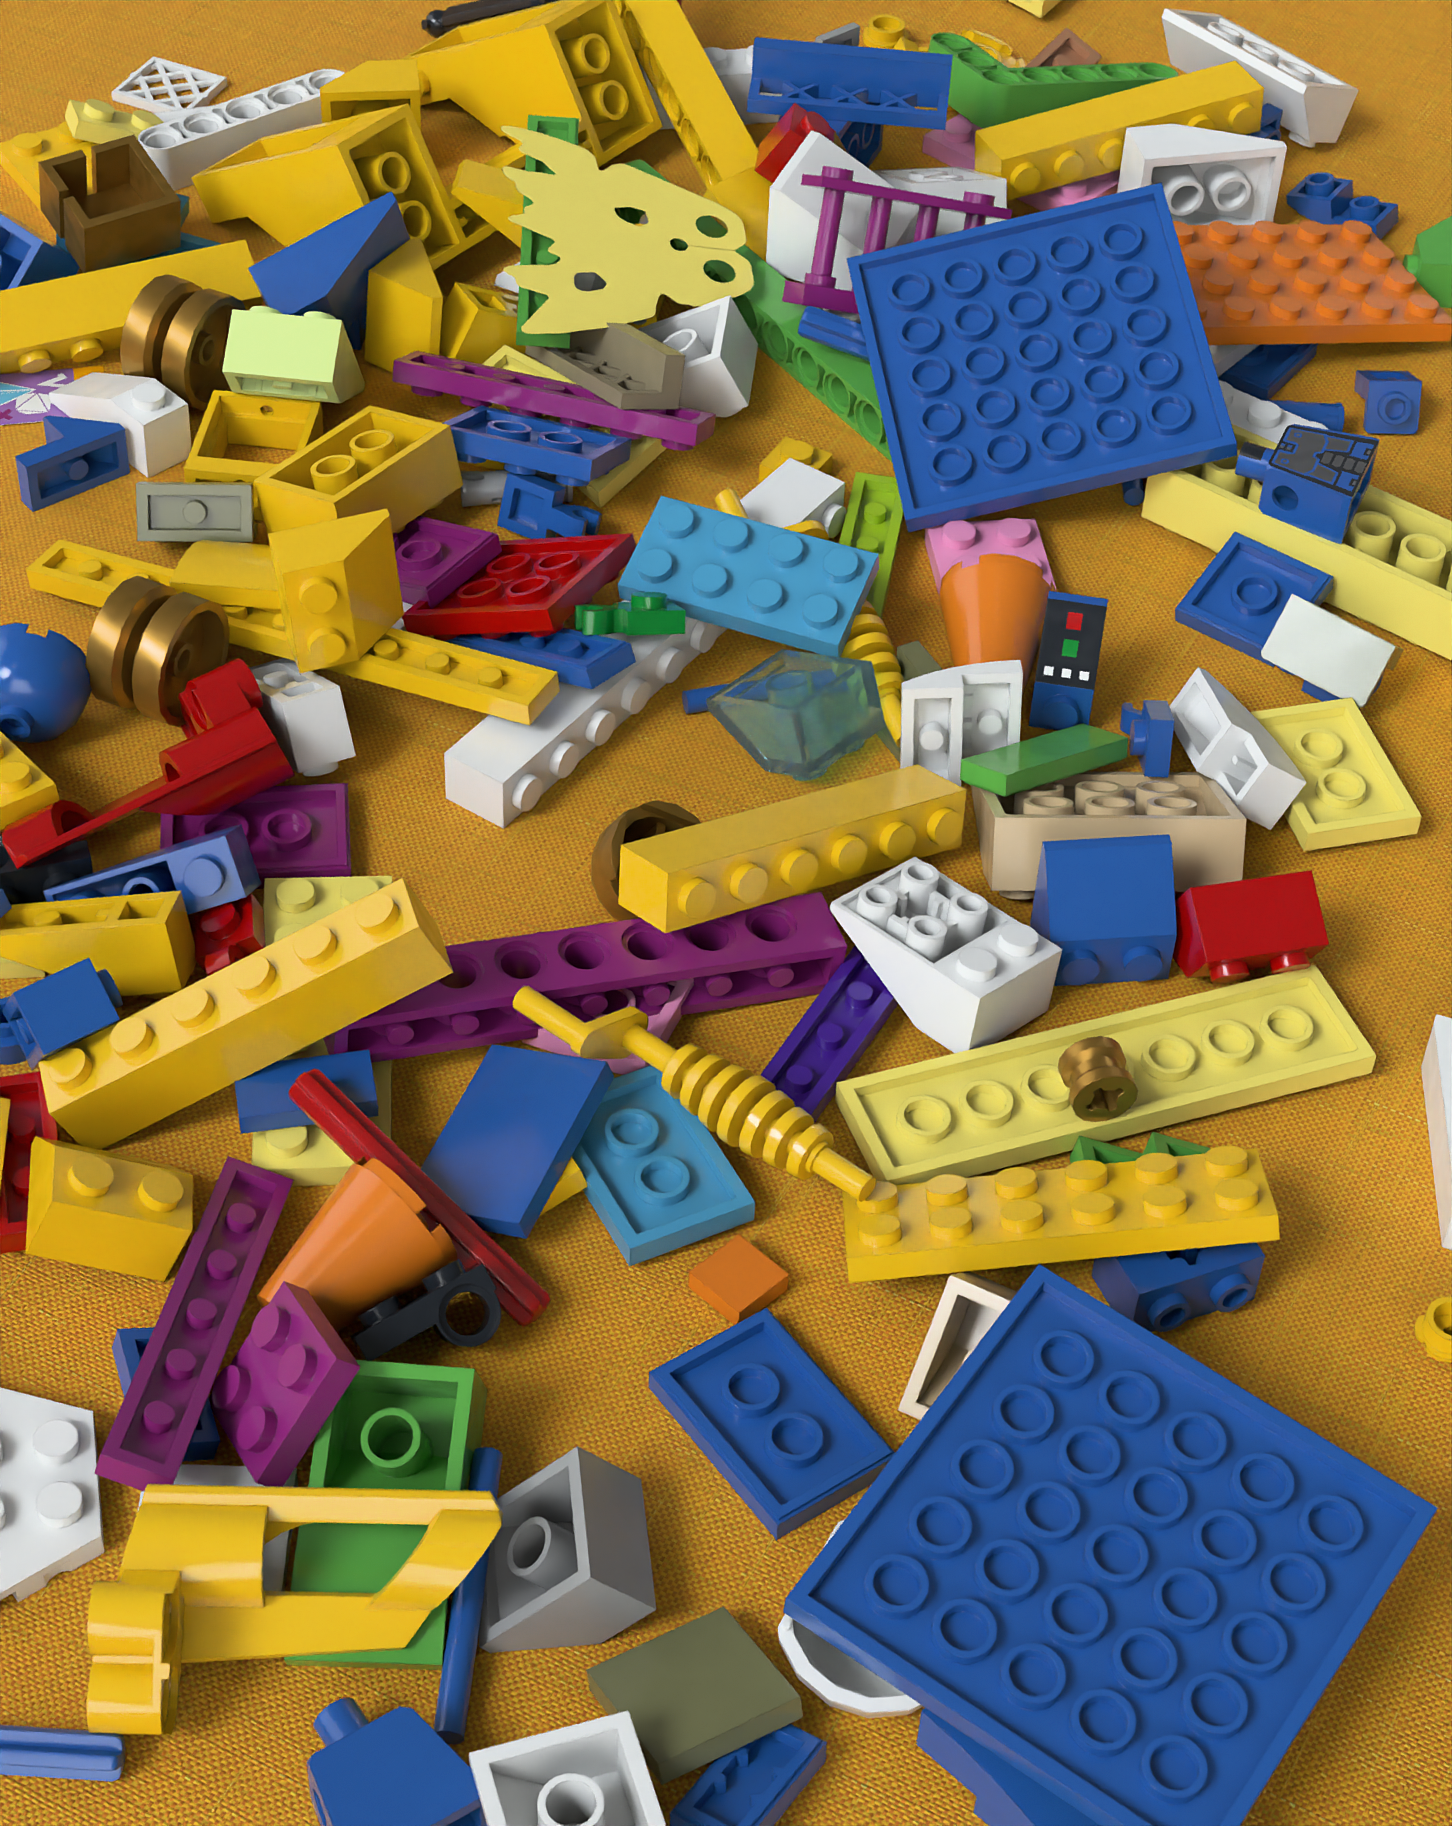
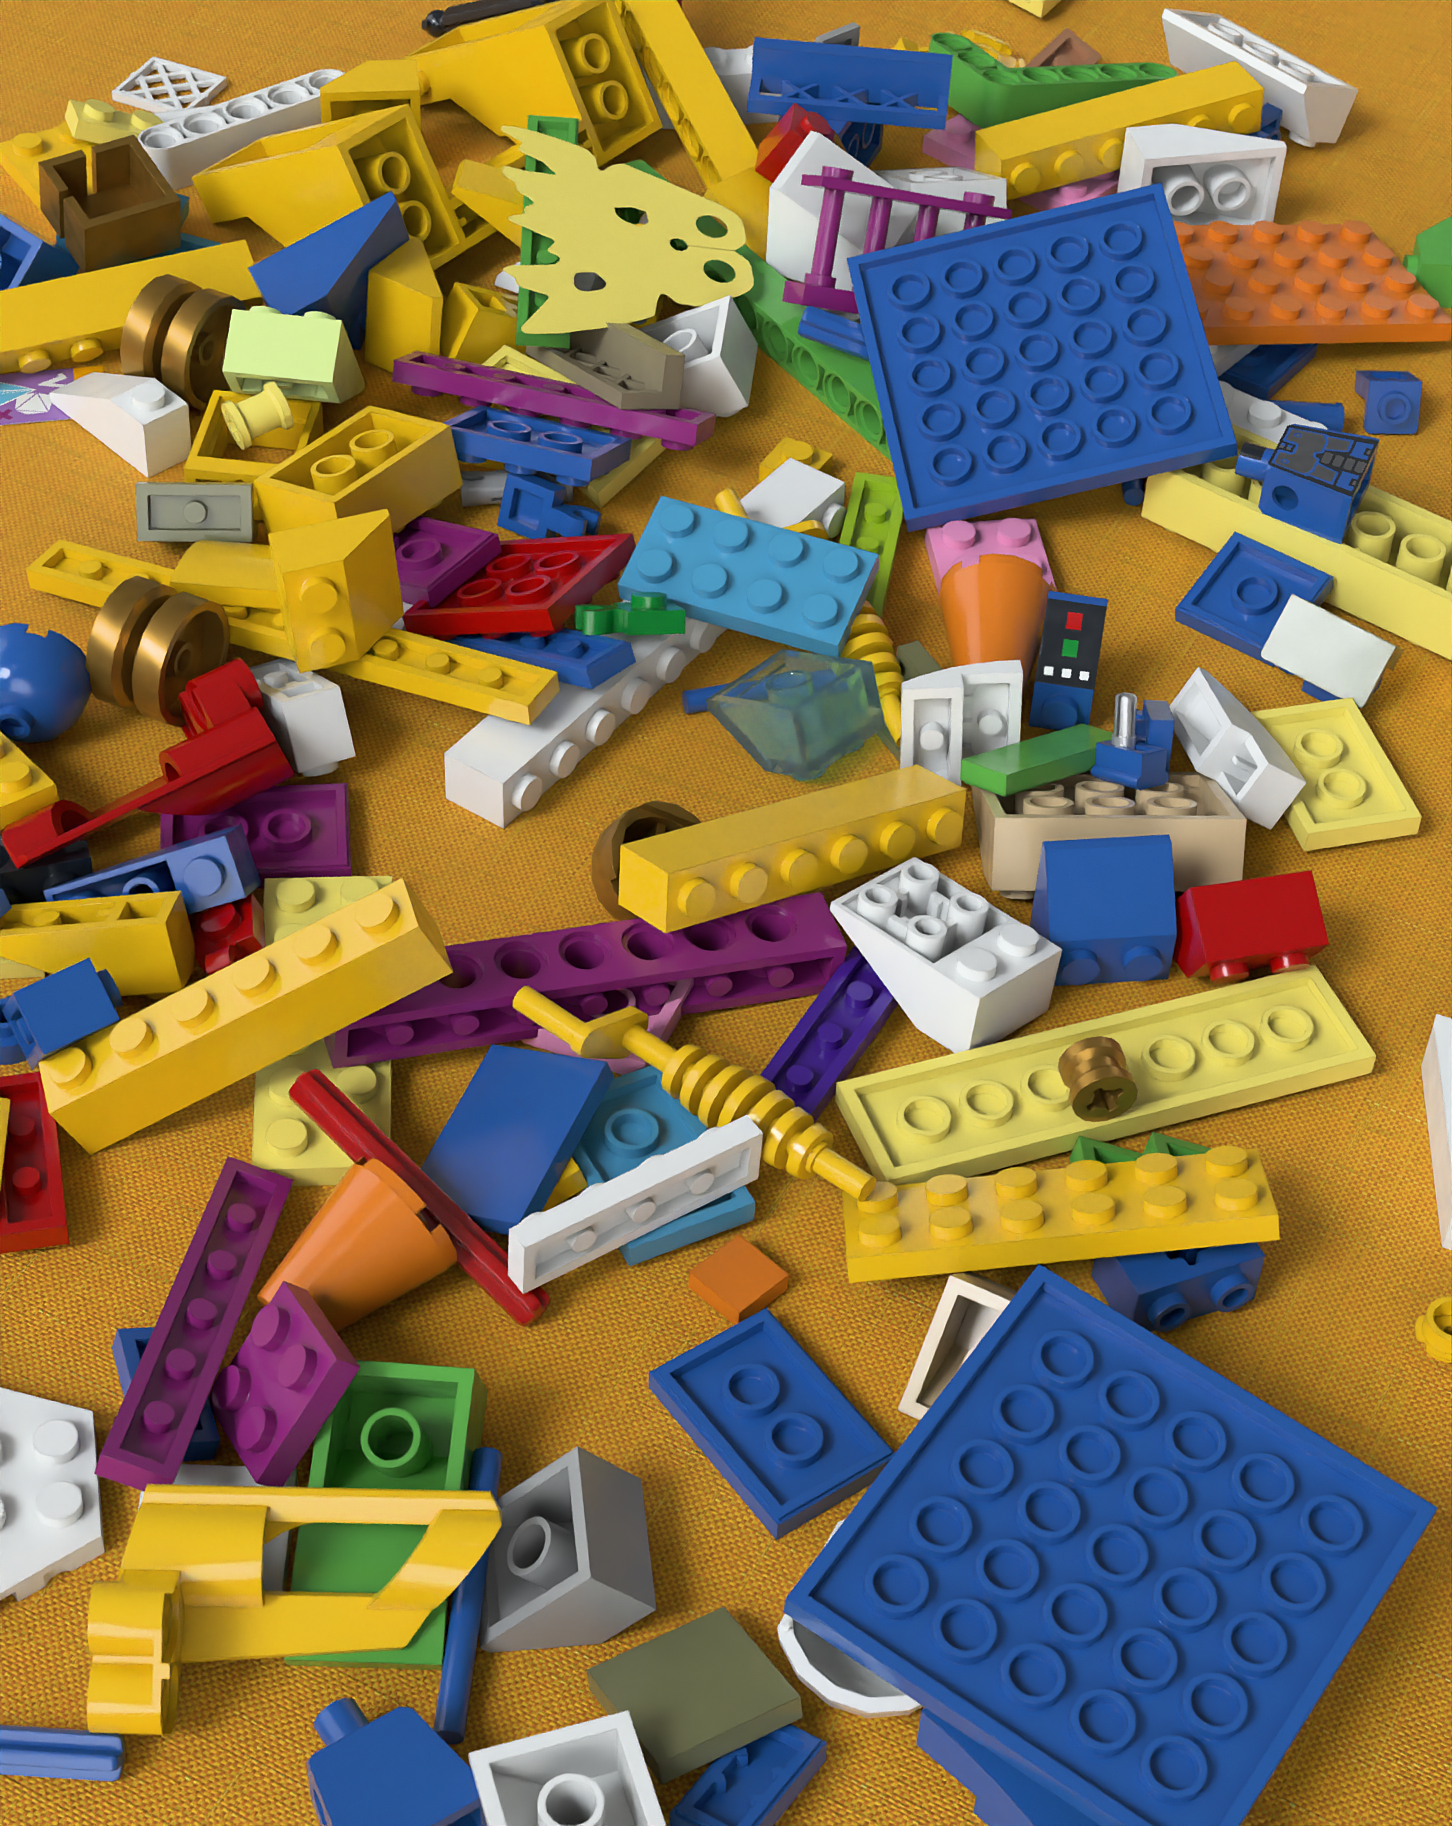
blue slope [15,416,130,512] -> none
yellow slope [25,1136,193,1282] -> none
blue tile [234,1050,378,1134] -> none
black plate [350,1258,501,1361] -> none
yellow plate [863,14,909,49] -> none
blue slope [1286,172,1398,240] -> none
none -> light yellow bush [221,381,294,450]
none -> white plate [508,1115,763,1294]
none -> blue piece [1091,692,1169,790]

